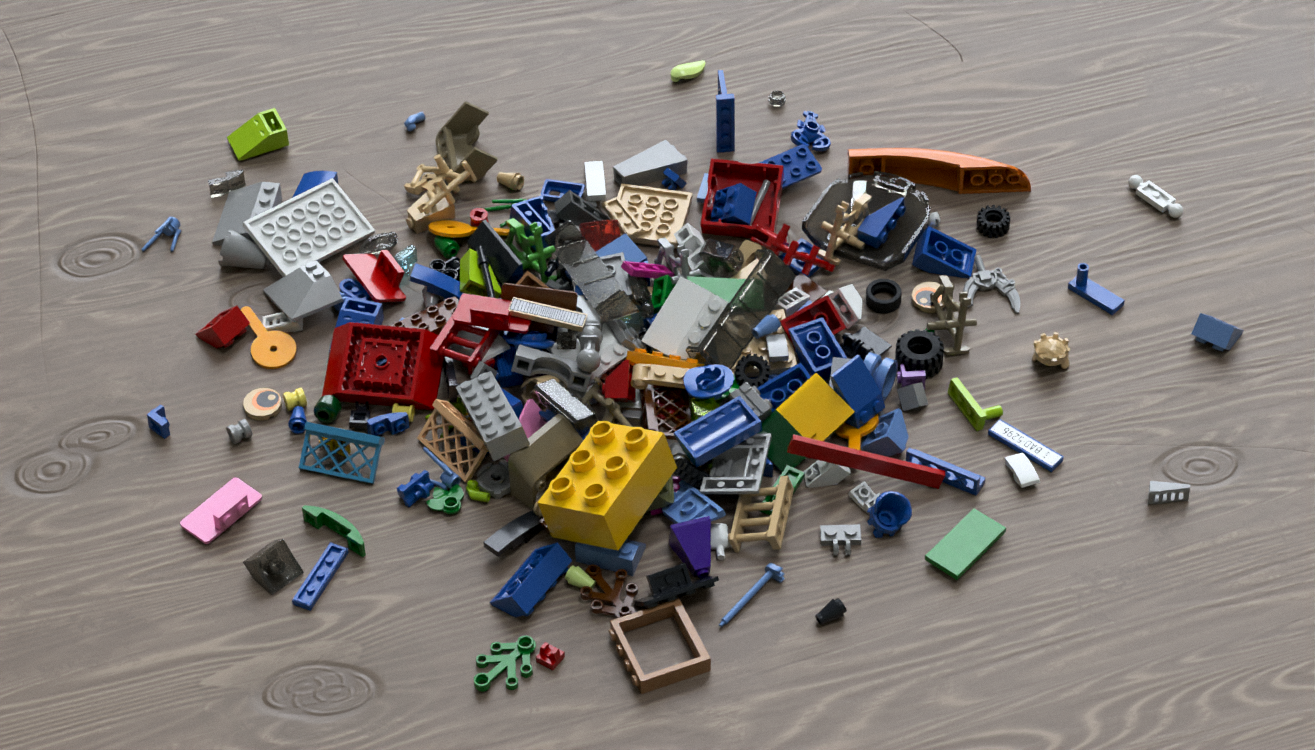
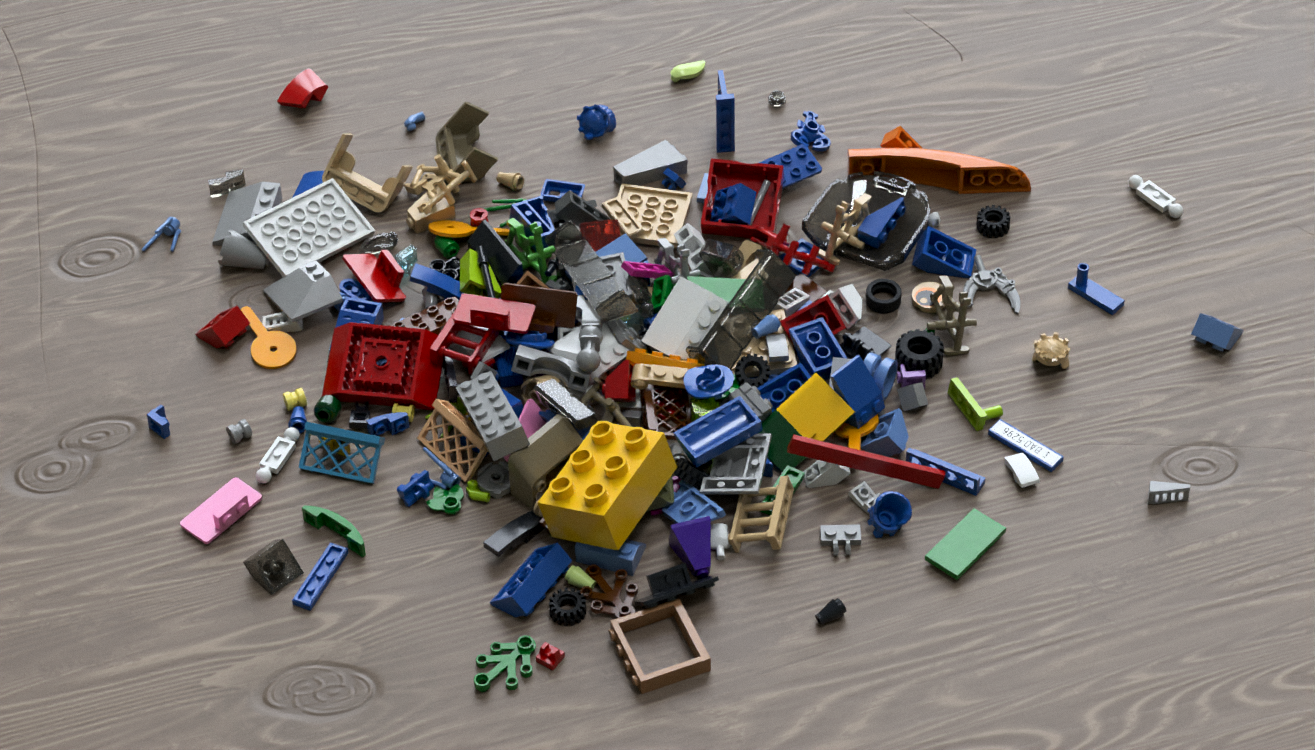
lime slope [227,108,289,161] -> none
tan tile [243,388,282,420] -> none
tile [508,297,587,332] -> none
clear smoke bracket [557,329,579,350] -> none
white slope [585,161,606,201] -> none
medium blue piece [719,563,785,627] -> none
none -> white plate [256,427,300,484]
none -> red slope [277,68,328,108]
none -> tan windscreen [322,133,413,212]
none -> black tyre [549,587,586,627]
none -> blue hair [577,104,616,140]
none -> orange slope [880,126,923,149]

